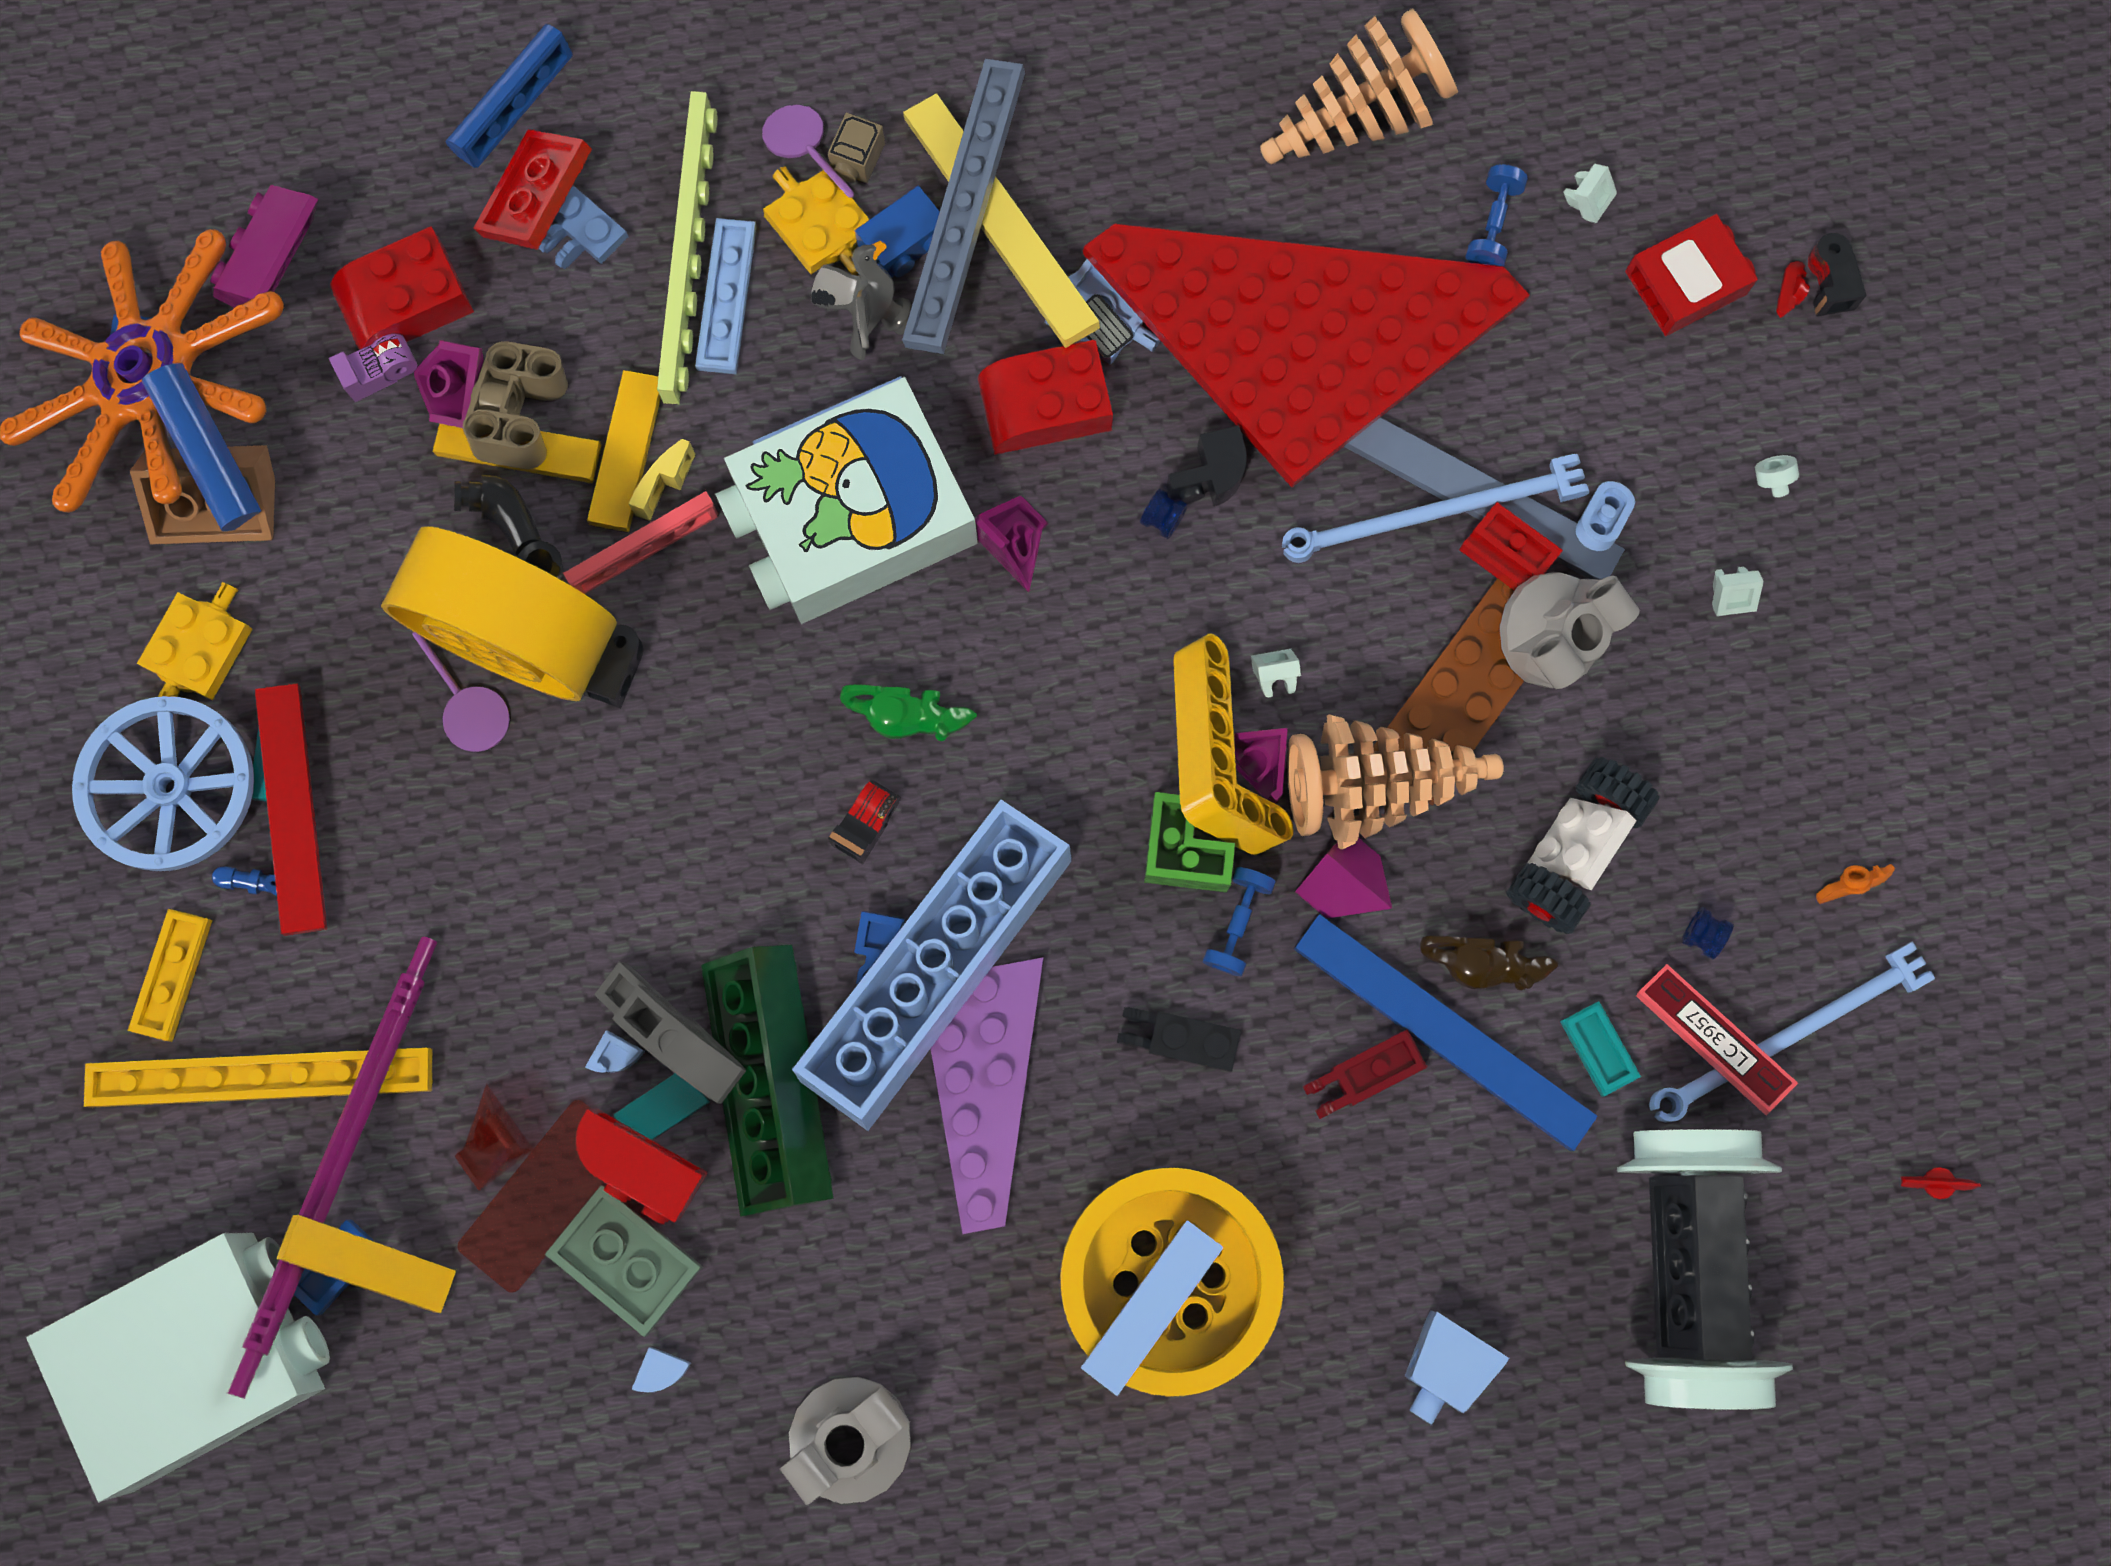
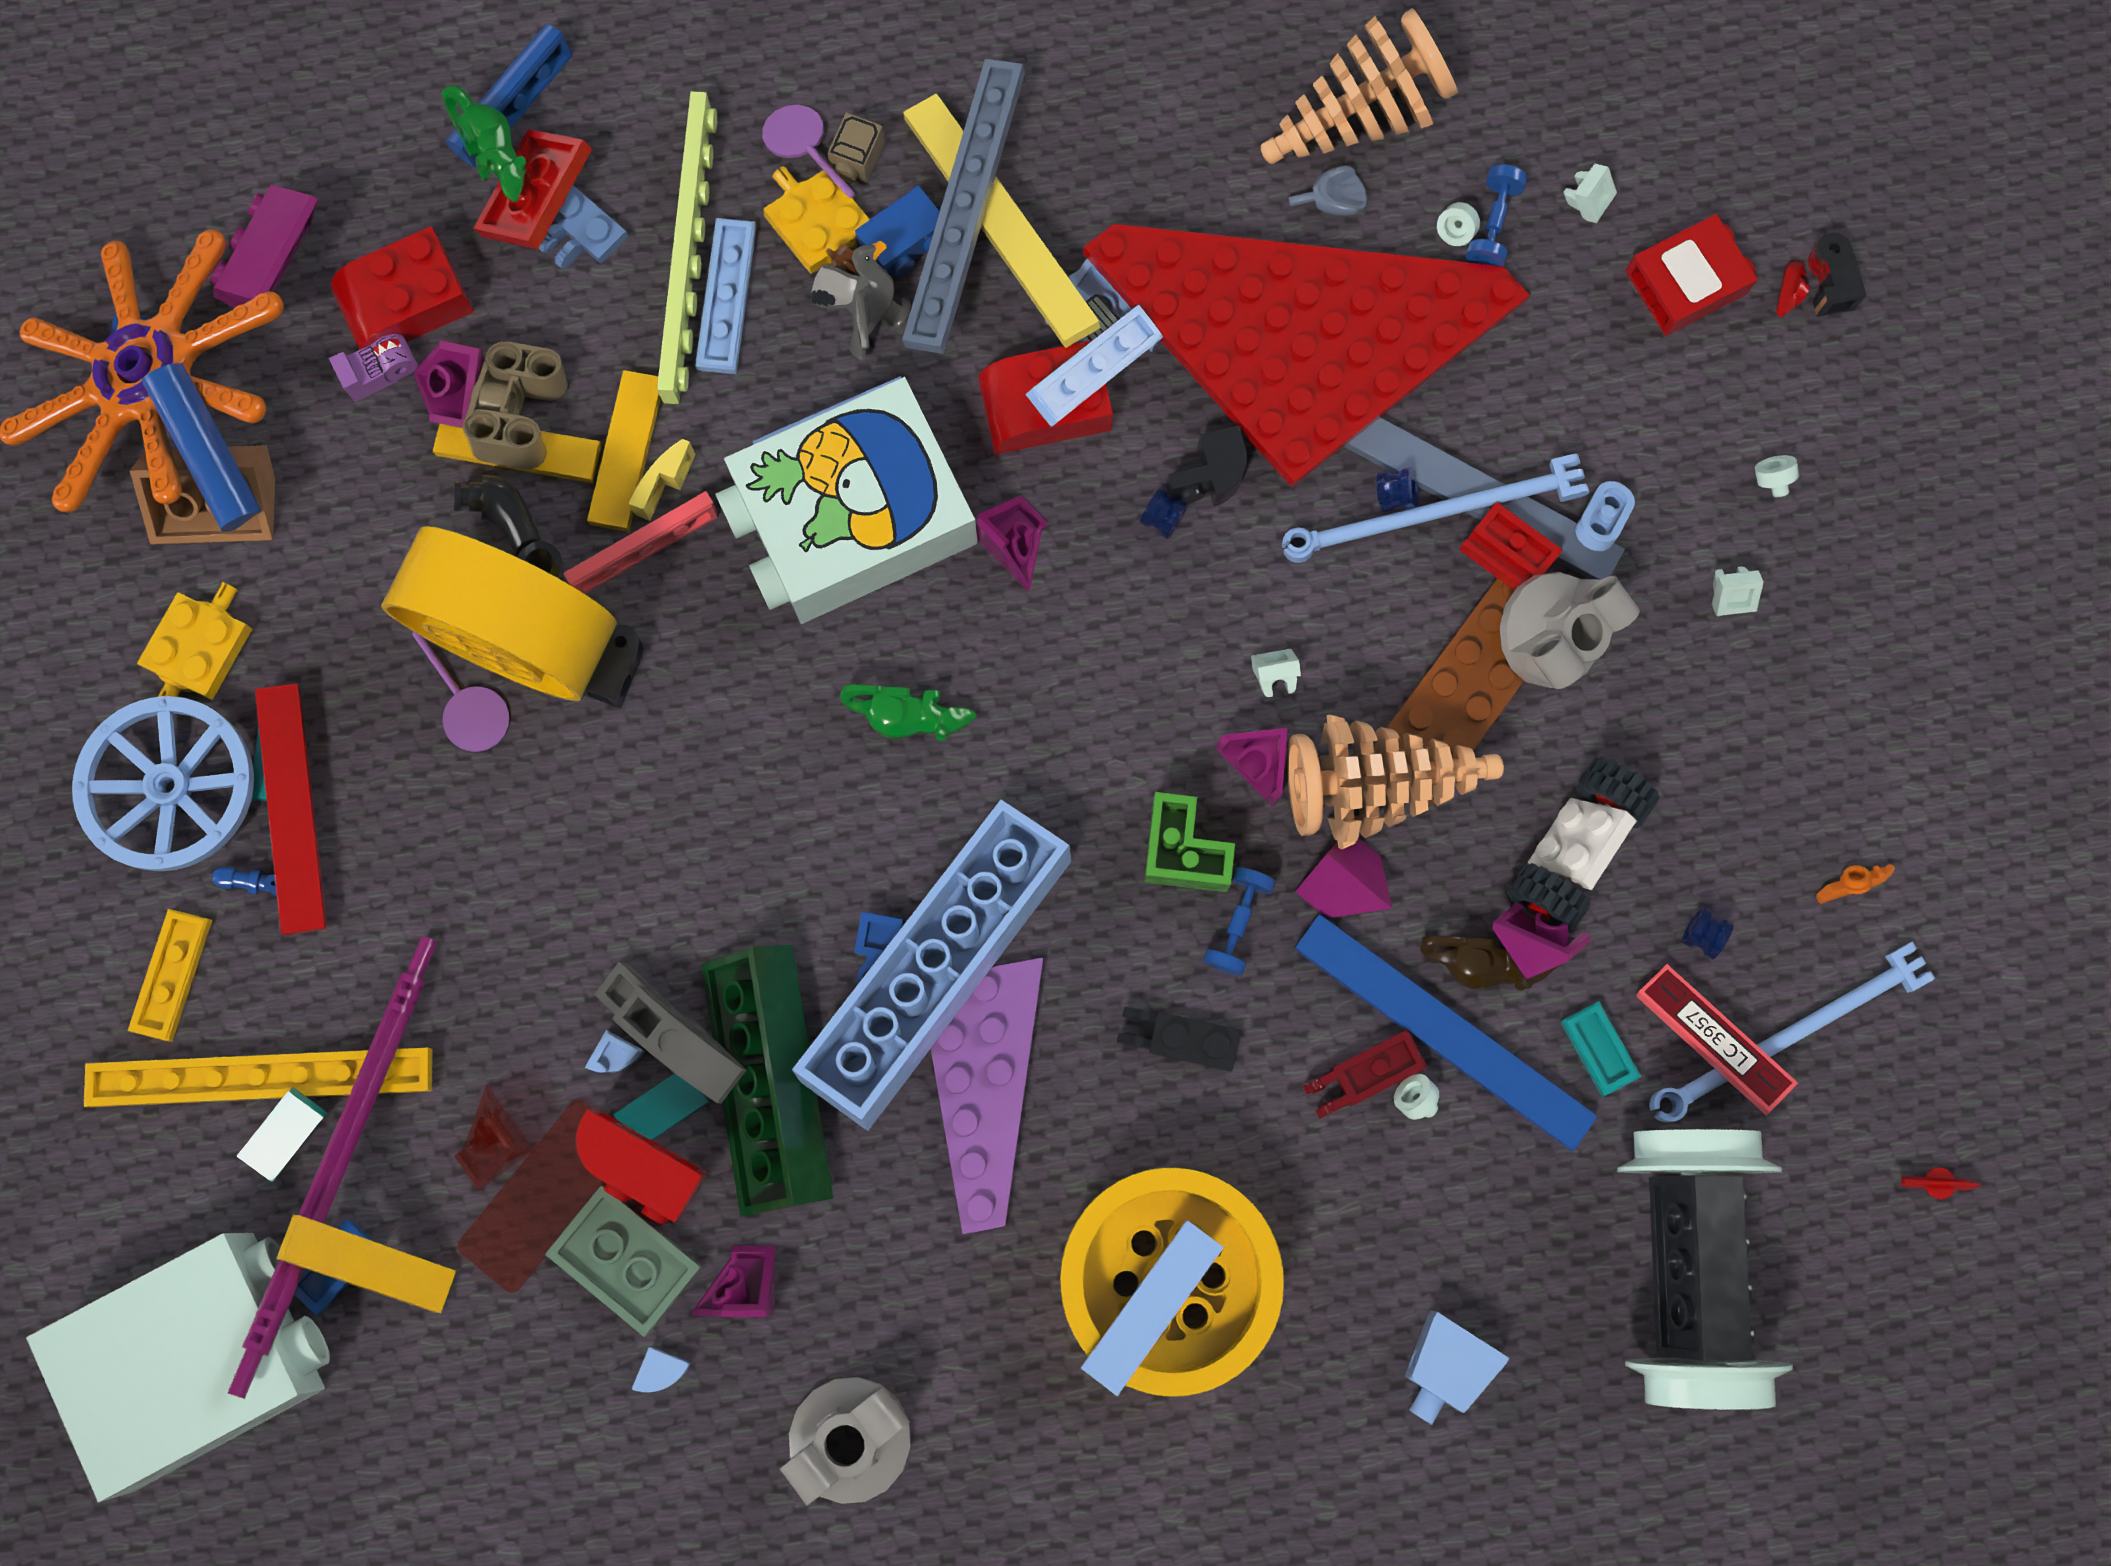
leg [828,780,901,864] -> none
yellow beam [1174,634,1294,855] -> none
none -> tile [237,1087,327,1182]
none -> green animal [441,85,526,202]
none -> magenta slope [690,1246,775,1317]
none -> reddish brown plate [825,244,859,276]
none -> light blue tile [1025,305,1163,427]
none -> sand blue piece [1289,166,1368,216]
none -> clear blue wheel [1376,467,1418,512]
none -> light aqua tile [1394,1074,1439,1120]
none -> light aqua tile [1437,202,1480,246]
none -> magenta slope [1493,903,1591,979]

